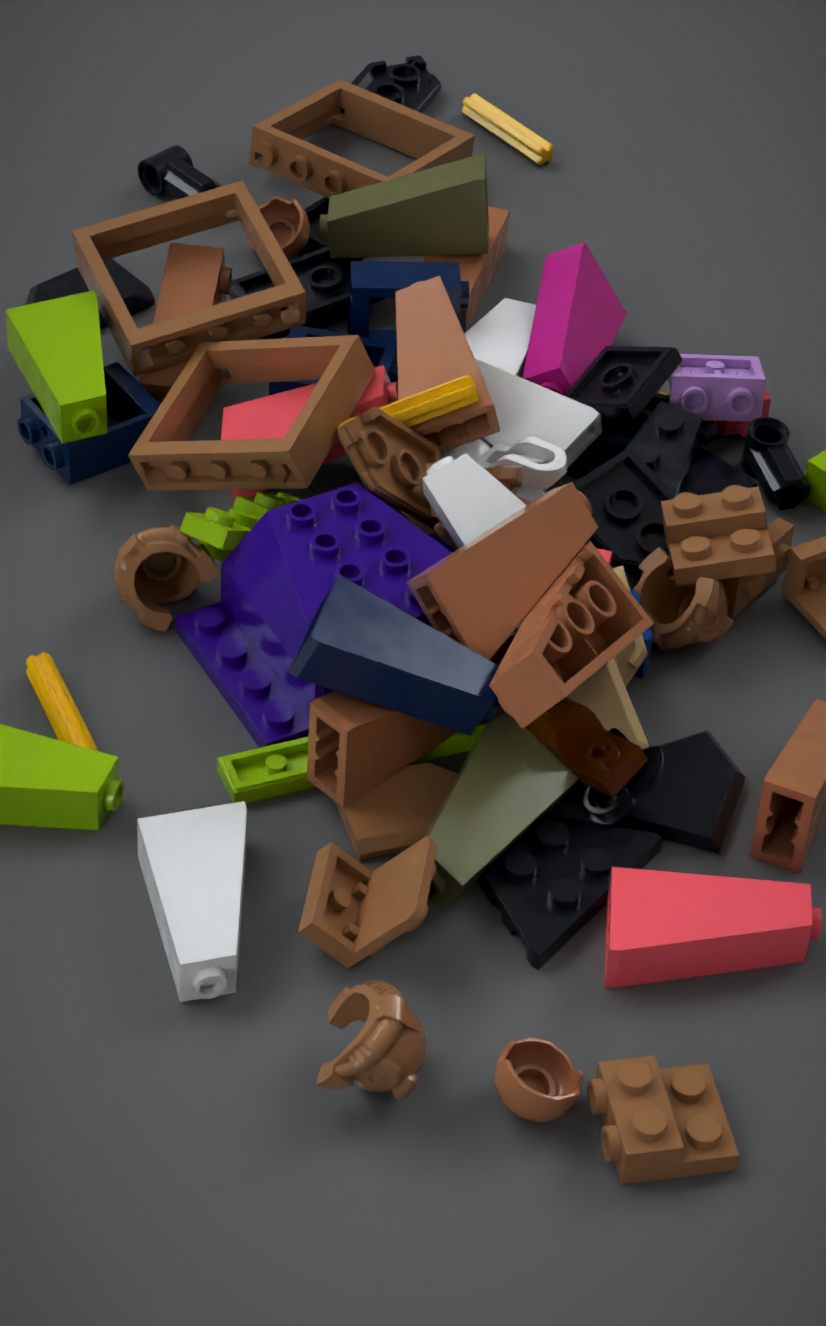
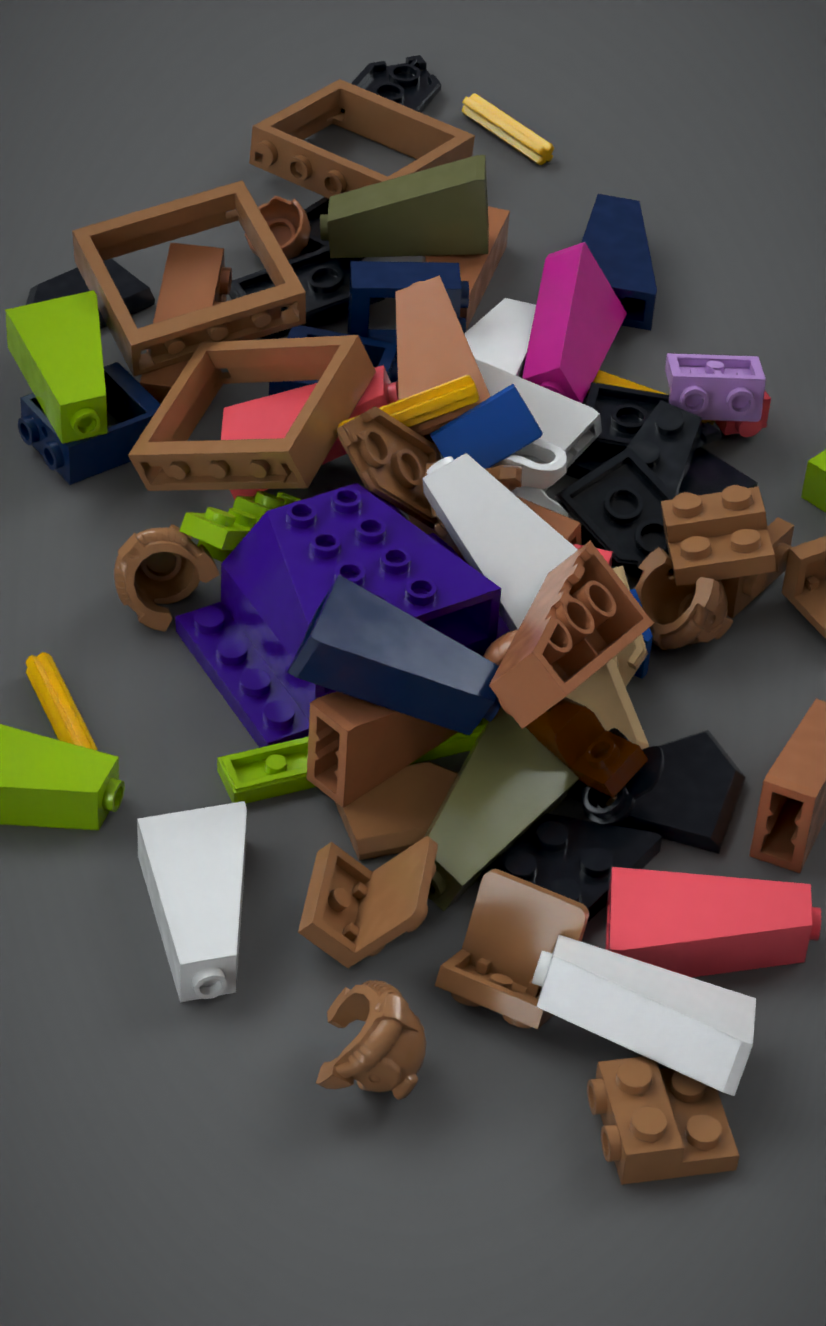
black piece [137,145,221,199] -> none
nougat slope [406,482,598,660] -> none
nougat hair [494,1037,584,1122] -> none
black tile [565,346,683,420] -> none
black piece [741,417,810,511] -> none
none -> blue slope [430,384,543,469]
none -> medium nougat bracket [435,869,589,1030]
none -> white slope [532,935,756,1096]
none -> dark blue slope [581,194,657,331]

